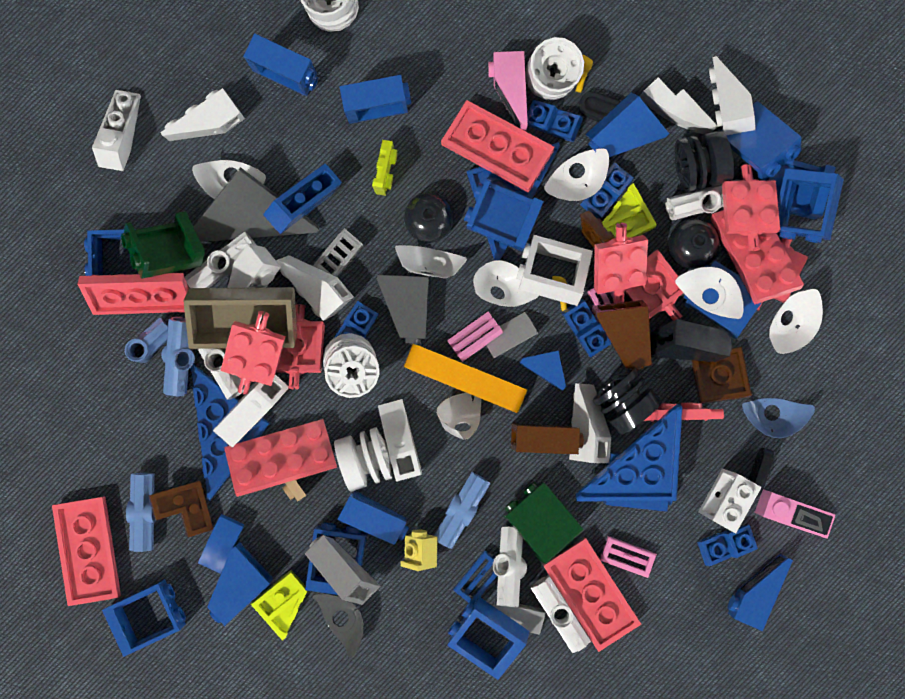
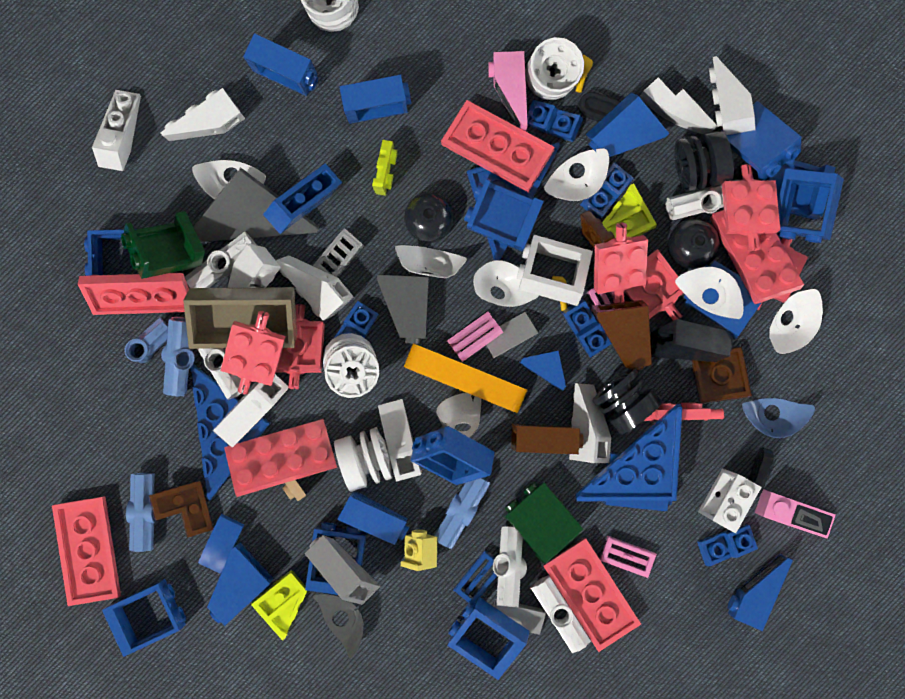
none -> blue window [410,426,495,485]

